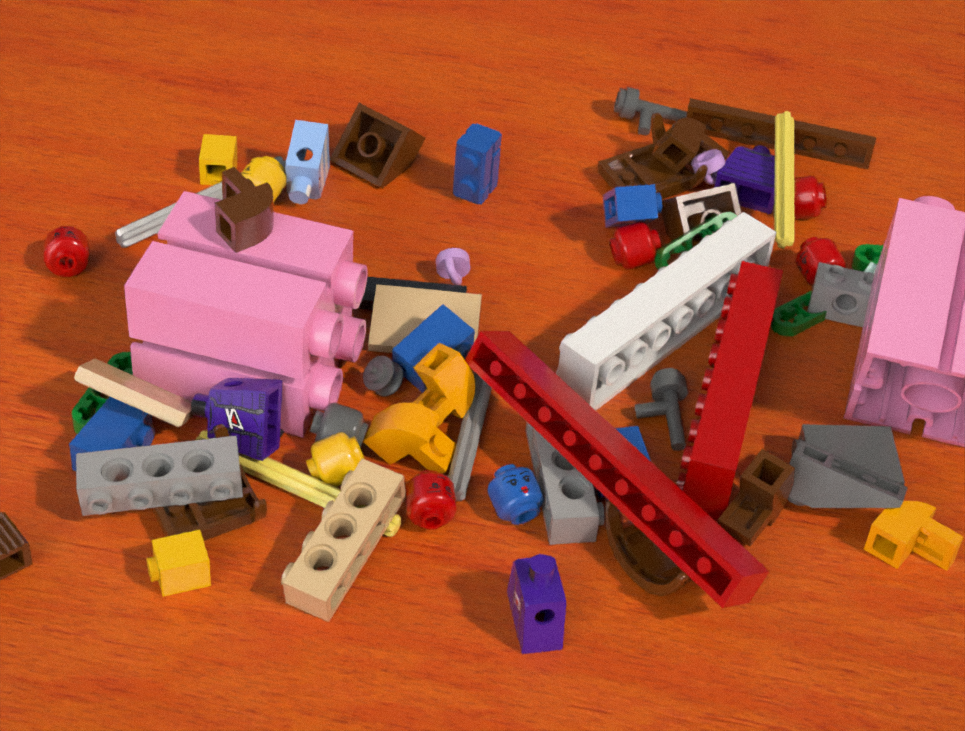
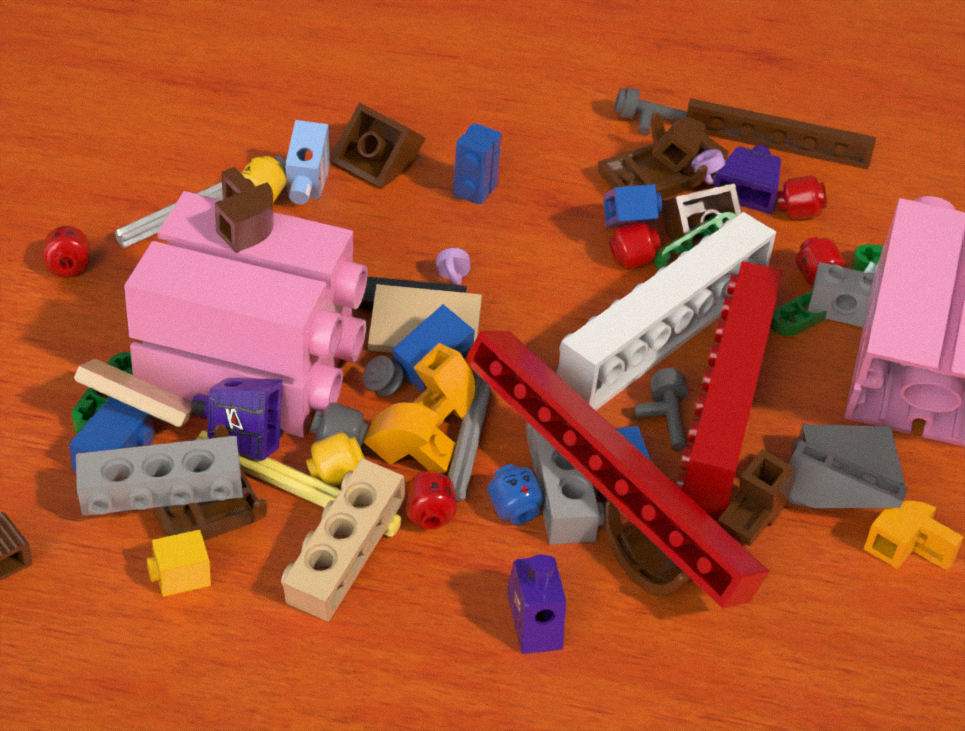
yellow brick [199,134,238,185] -> none
light yellow axle [774,111,794,249] -> none

